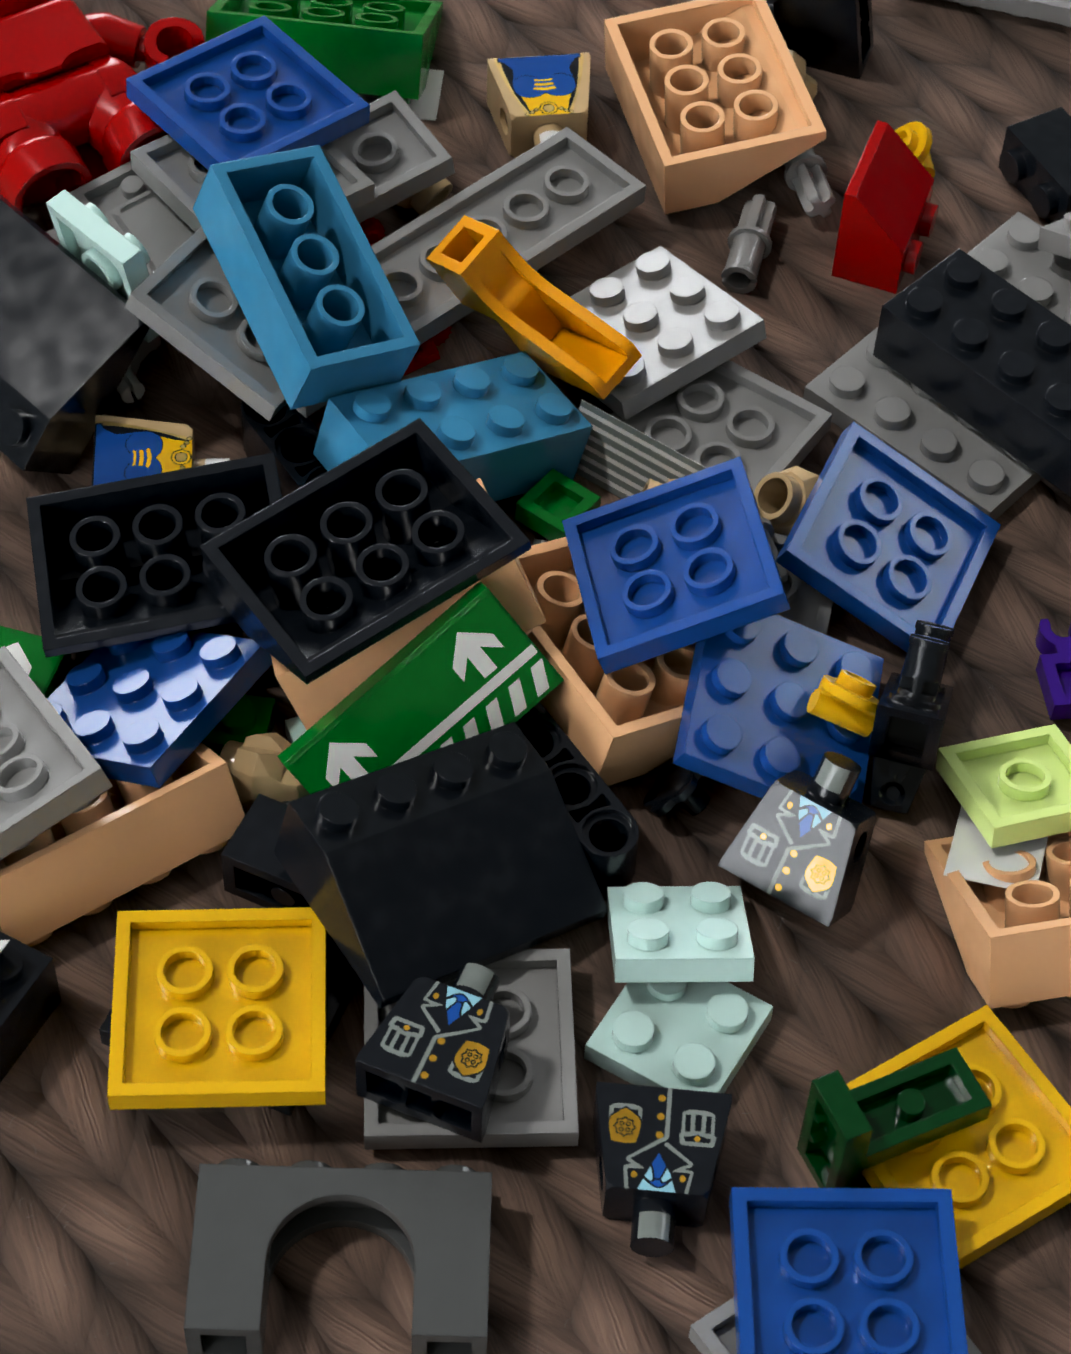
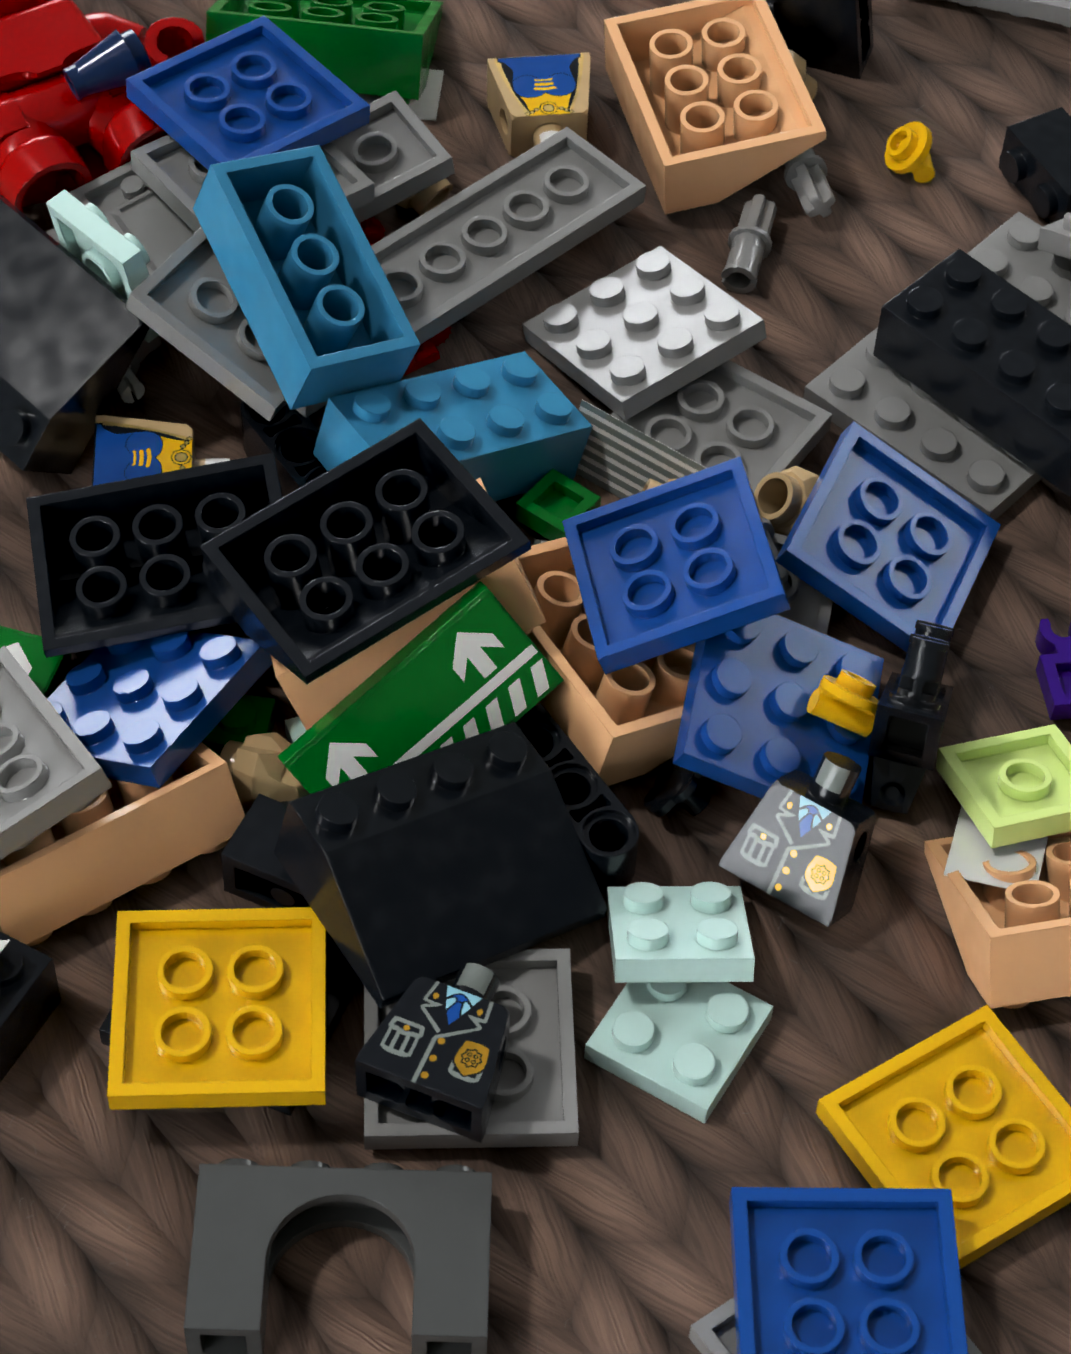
light orange arch [426,215,642,400] -> none
black torso [593,1081,732,1257] -> none
dark green bracket [797,1047,992,1188] -> none
red slope [831,120,939,294] -> none
none -> dark blue cone [62,29,152,100]

